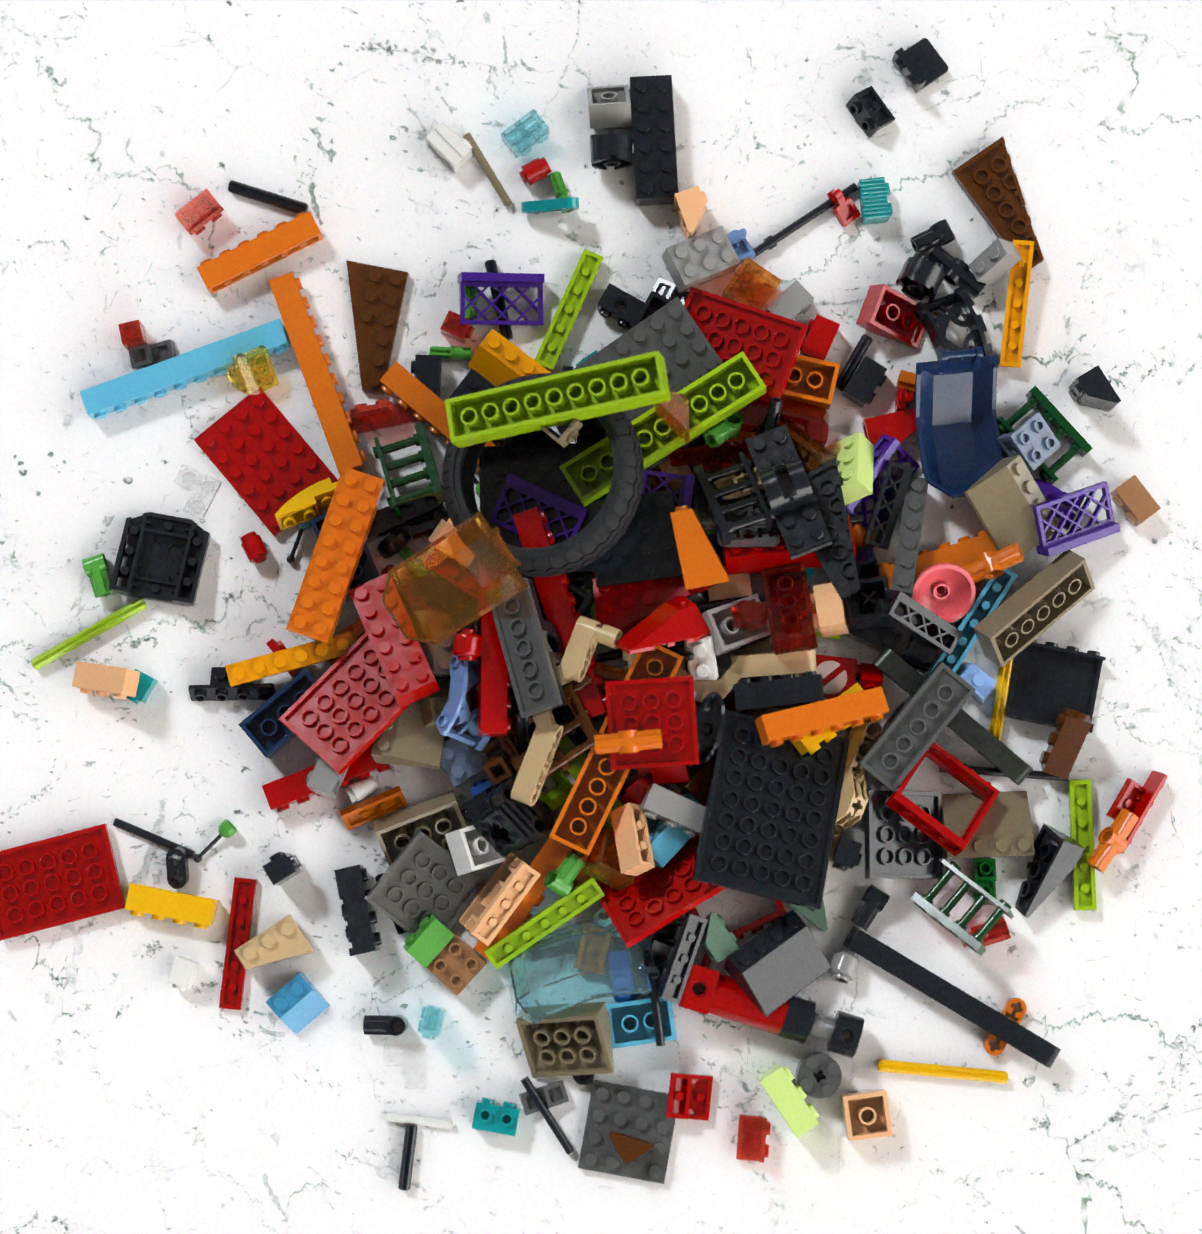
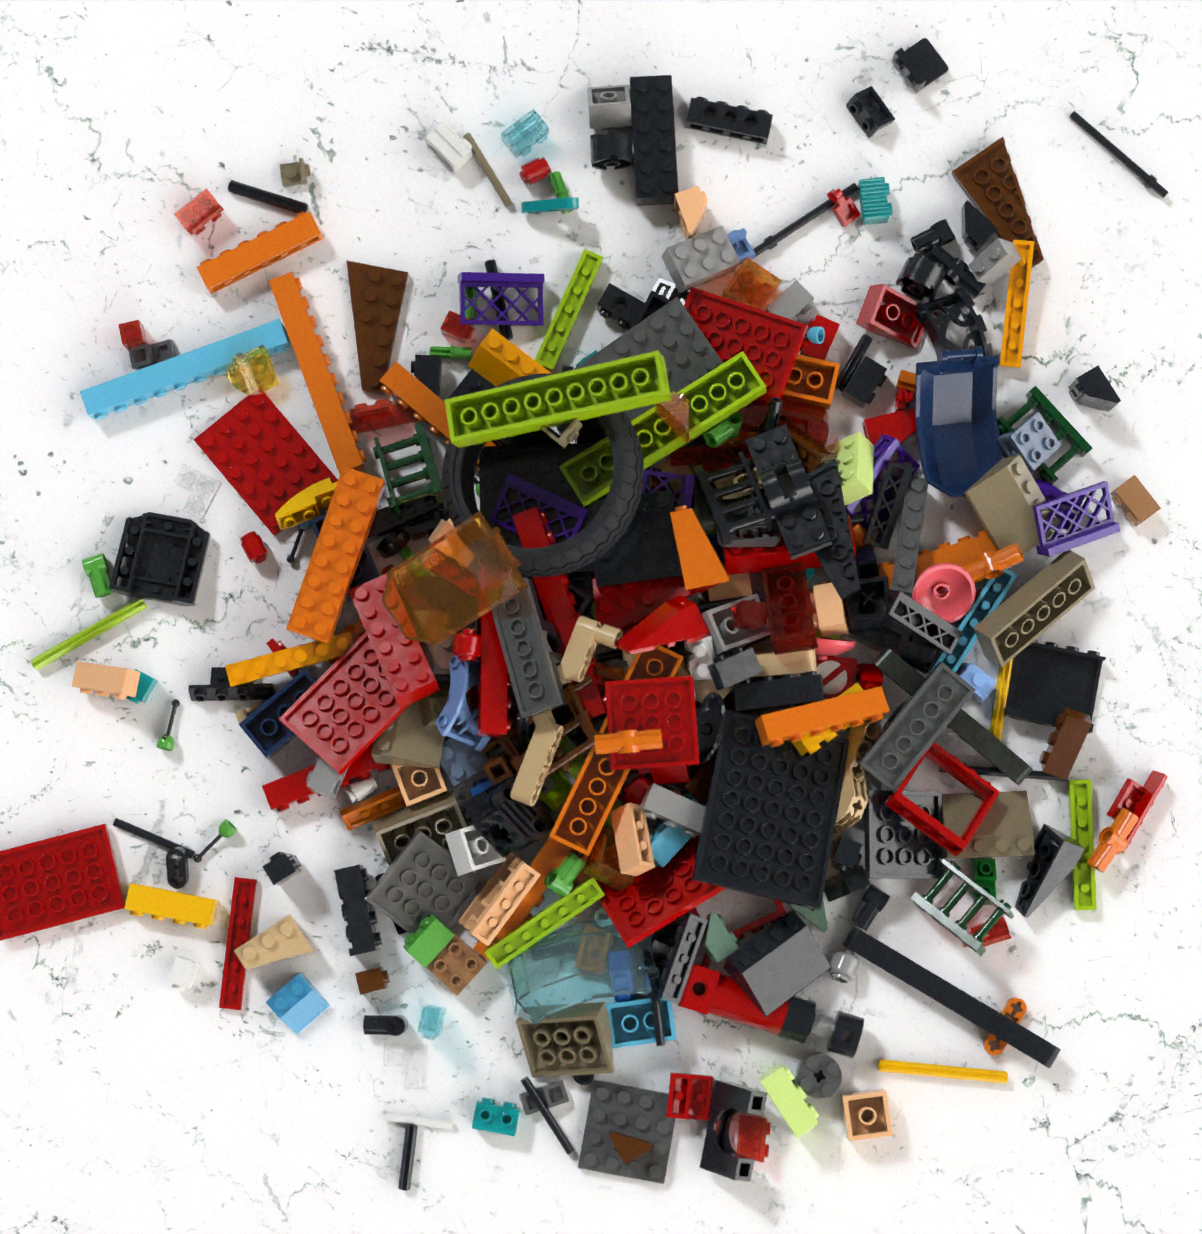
none -> hinge [156,699,180,751]
none -> tan hand [236,700,263,723]
none -> dark tan bracket [280,158,311,187]
none -> reddish brown brick [355,966,390,995]
none -> light nougat brick [391,765,449,807]
none -> black brick [685,97,773,145]
none -> black arch [699,1080,767,1182]
none -> brick [707,646,762,690]
none -> coral dish [790,634,855,660]
none -> medium azure hinge [805,326,825,344]
none -> black slope [824,865,871,902]
none -> black slope [961,200,998,252]
none -> black bar [1069,111,1169,198]

